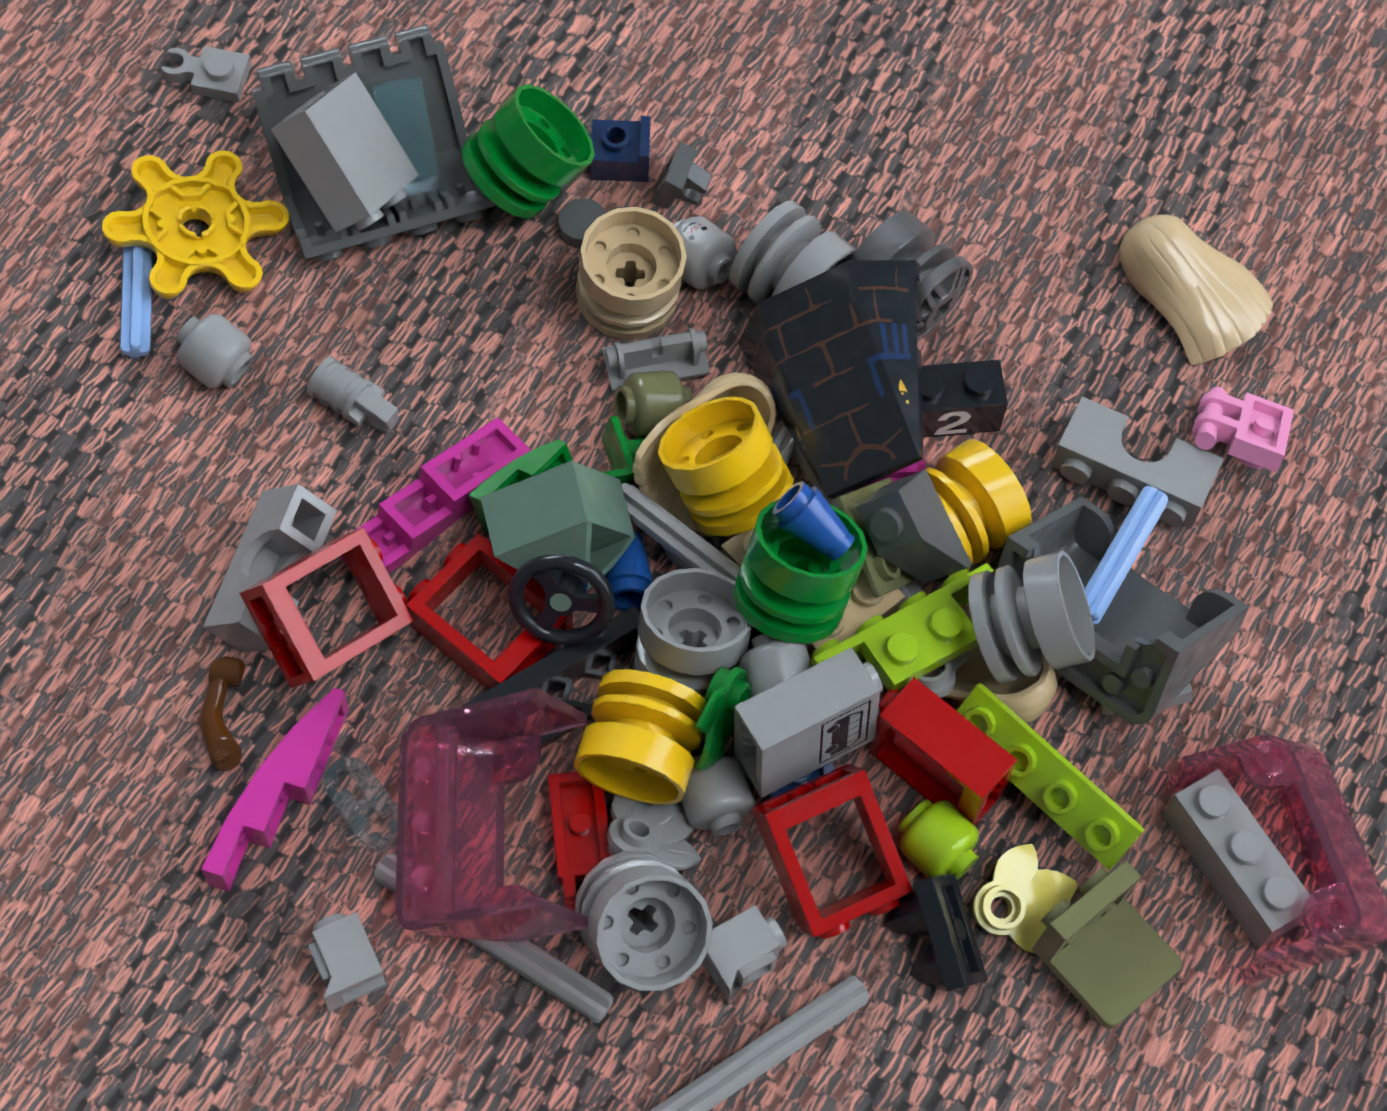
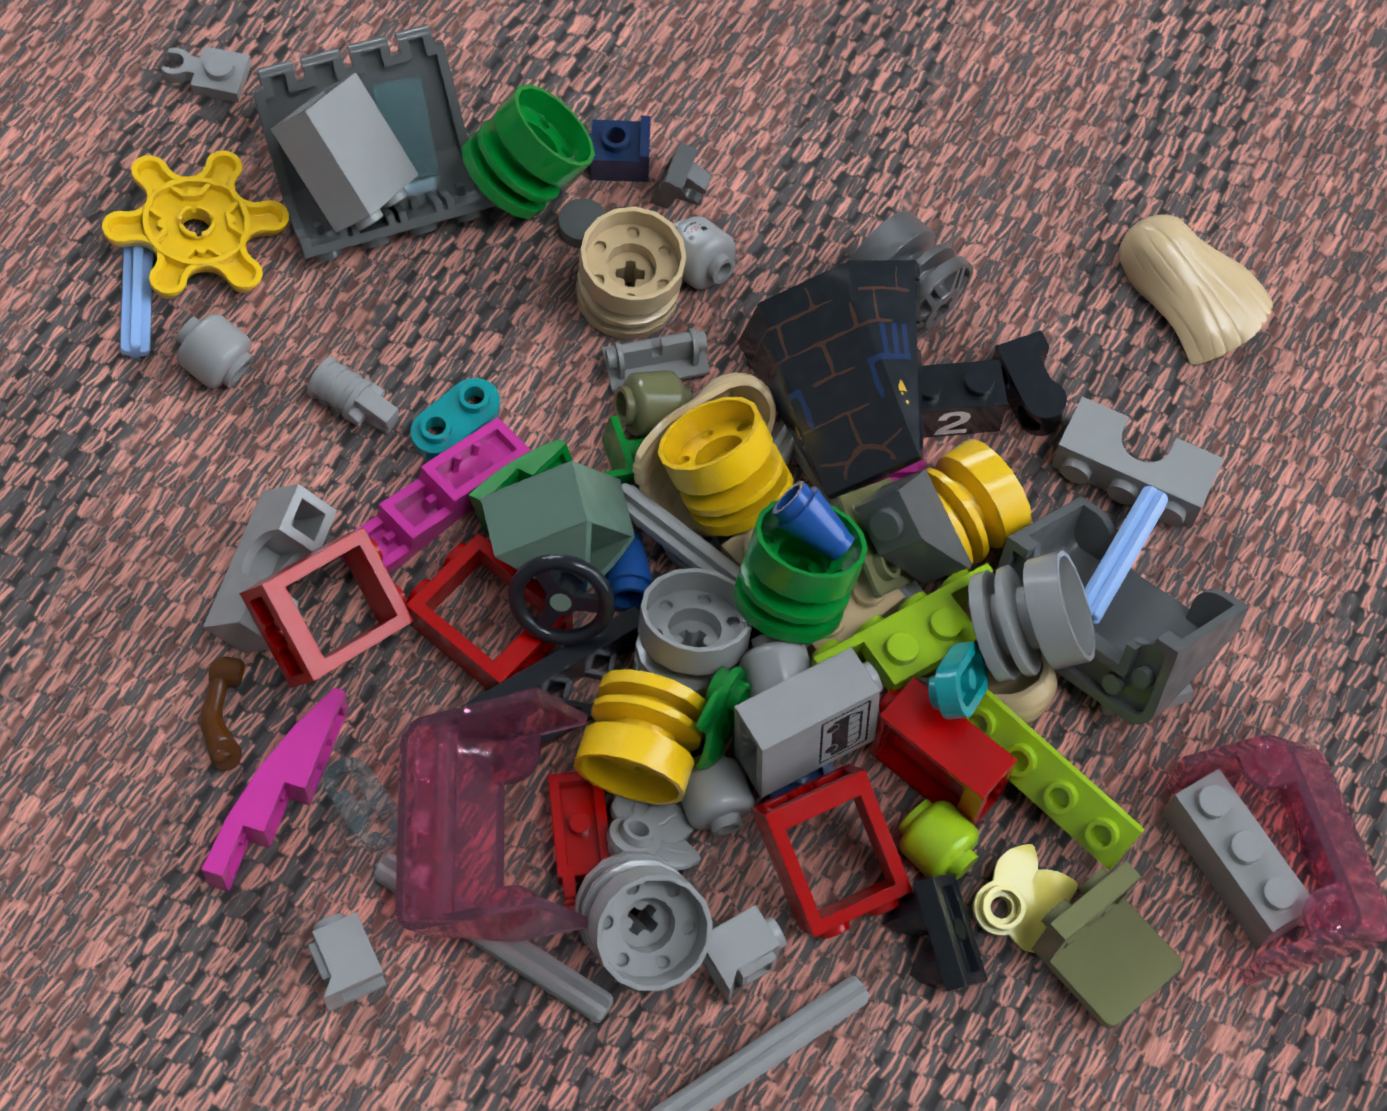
light grey wheel [729,201,857,304] -> none
bright pink plate [1192,387,1294,472] -> none
none -> teal plate [411,378,501,460]
none -> teal plate [928,641,988,720]
none -> black leg [992,331,1067,436]

